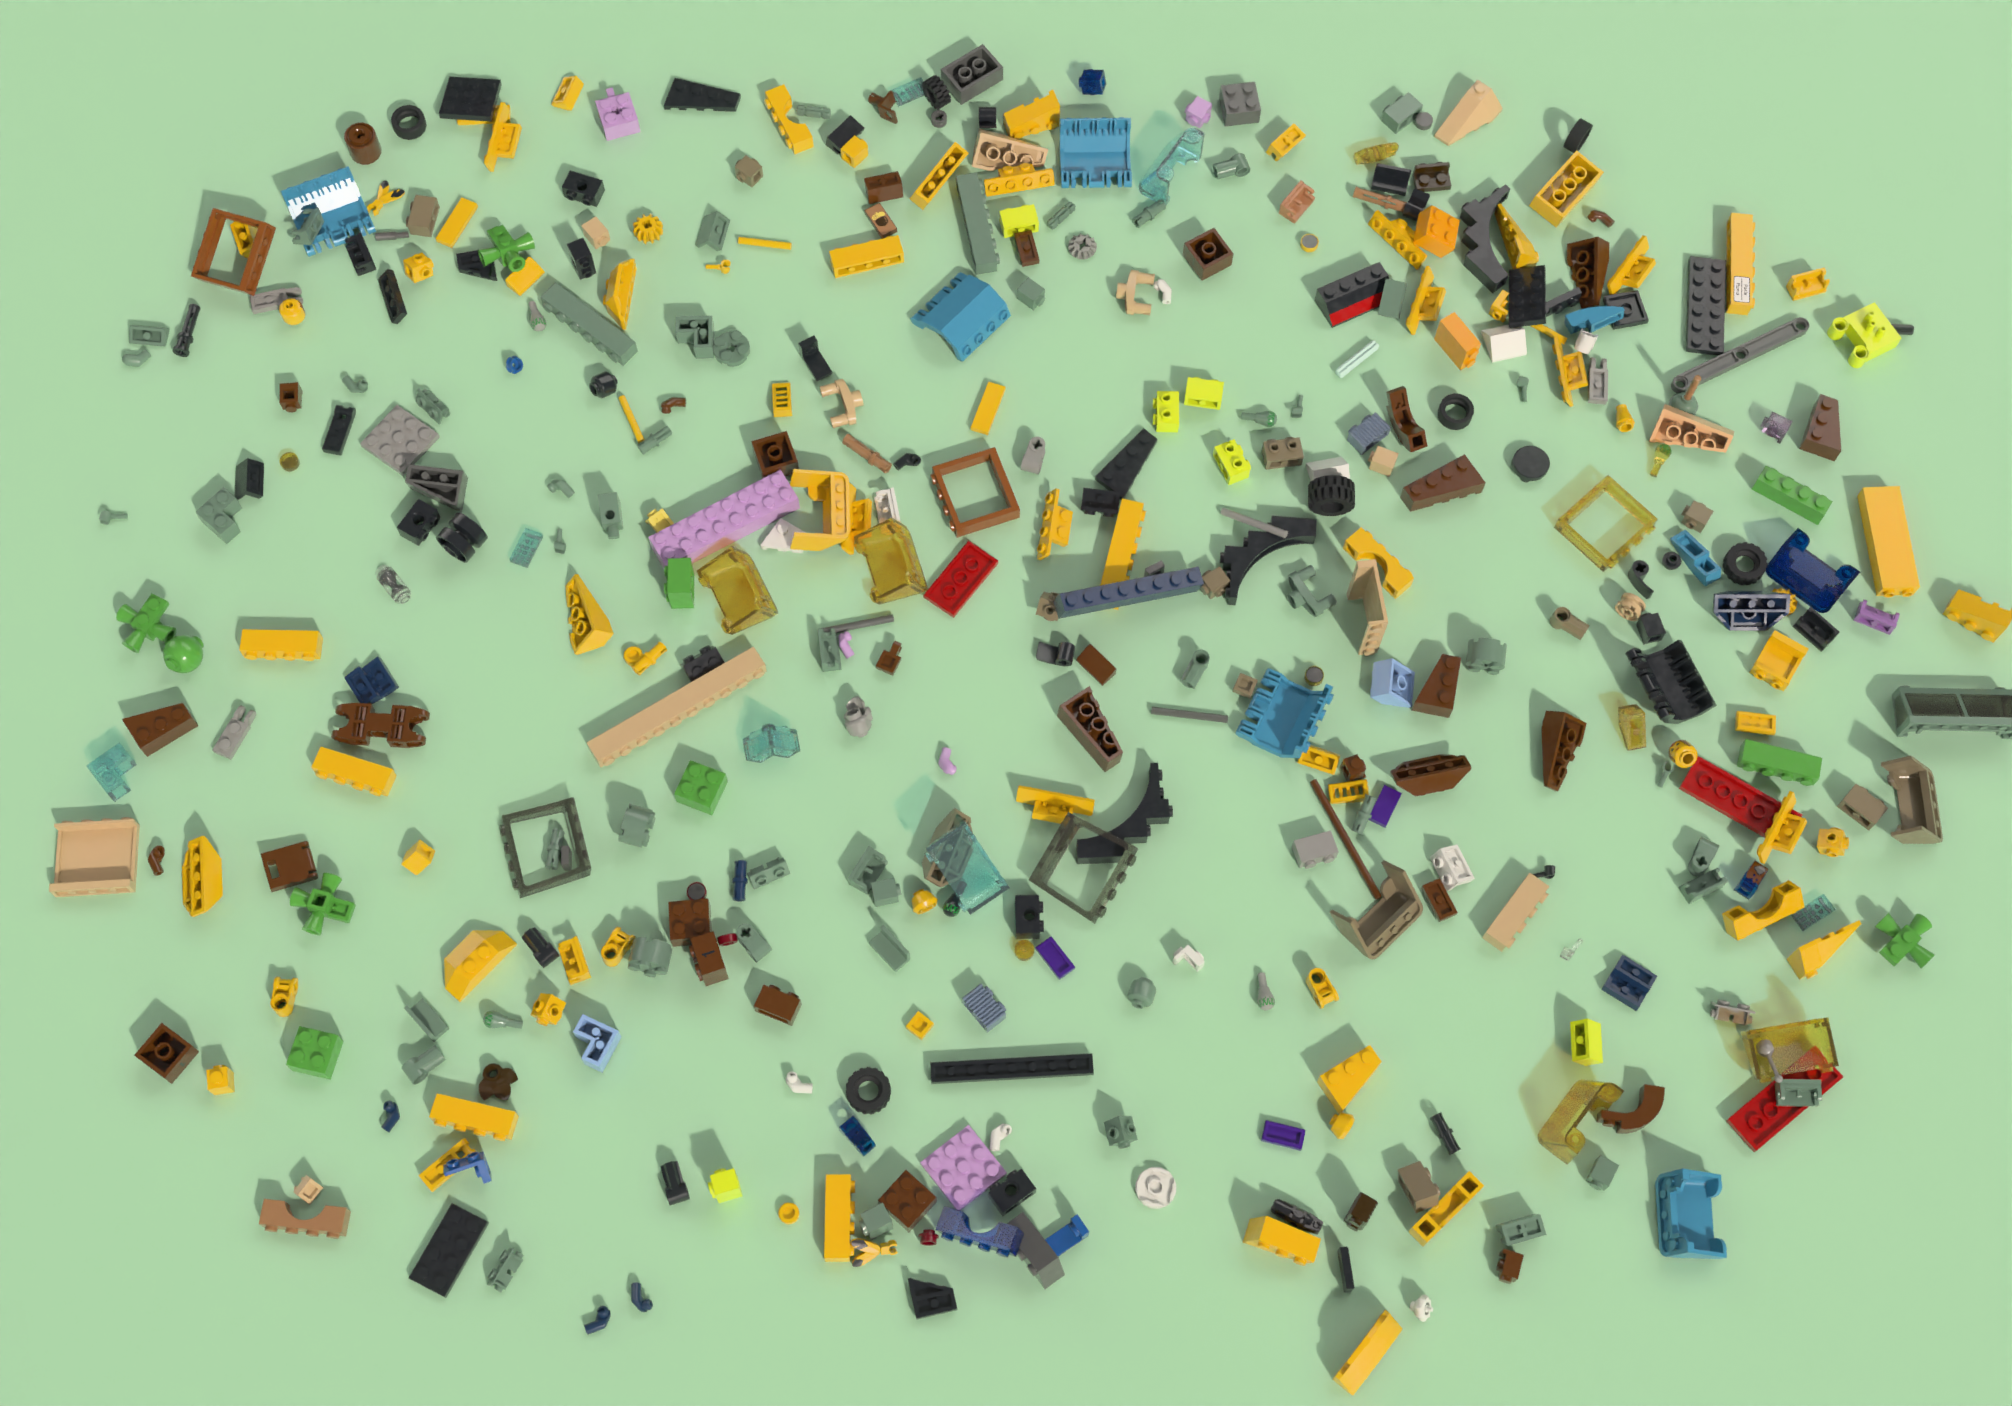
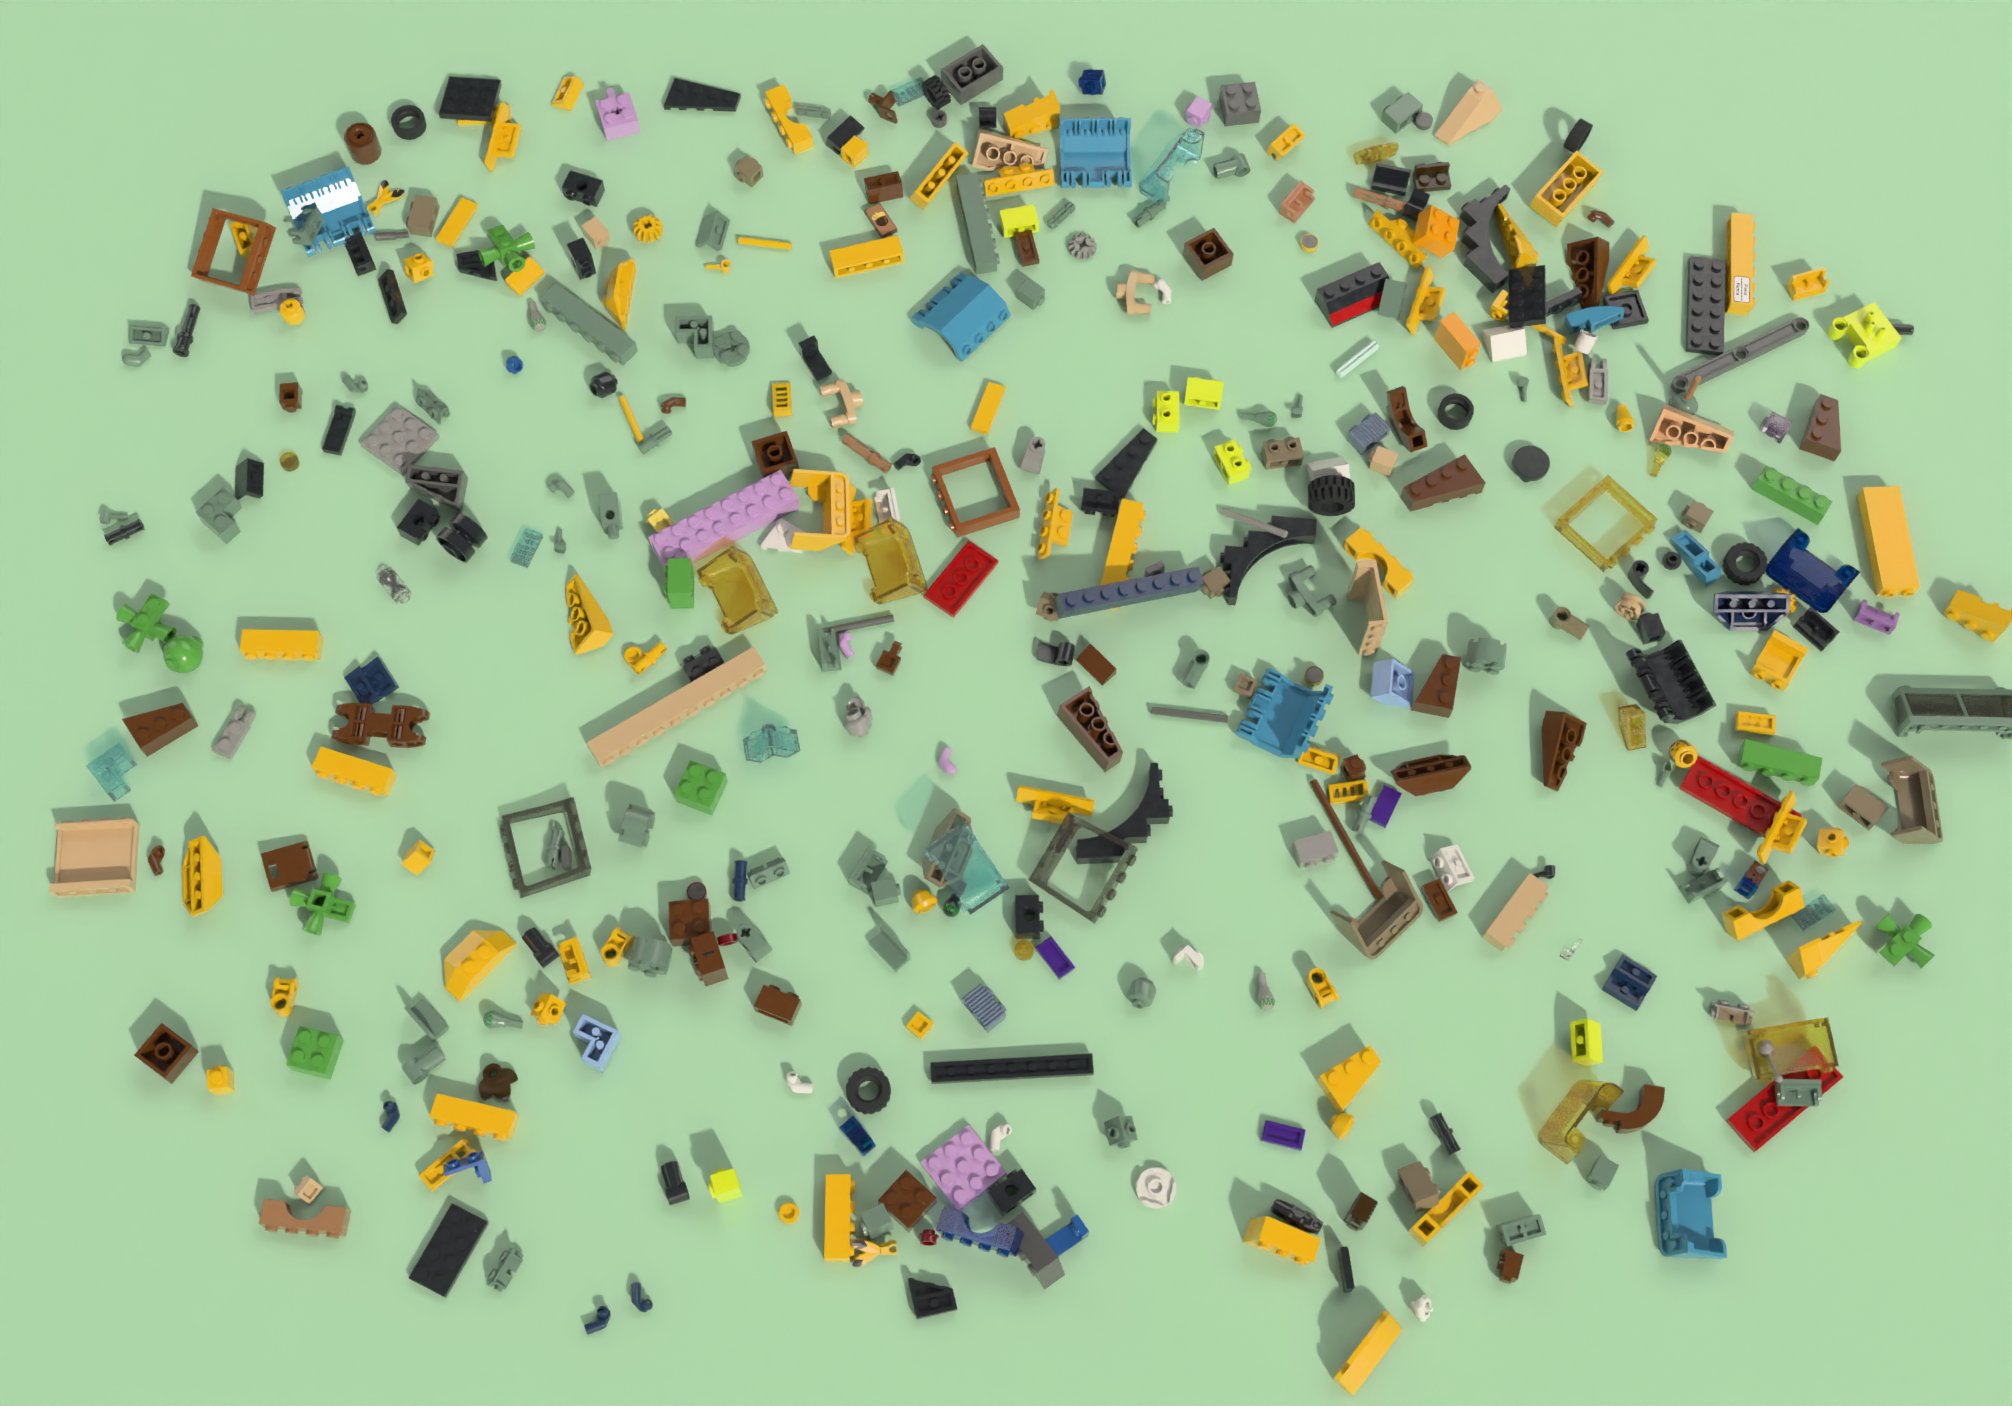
none -> black pin [104,519,145,546]

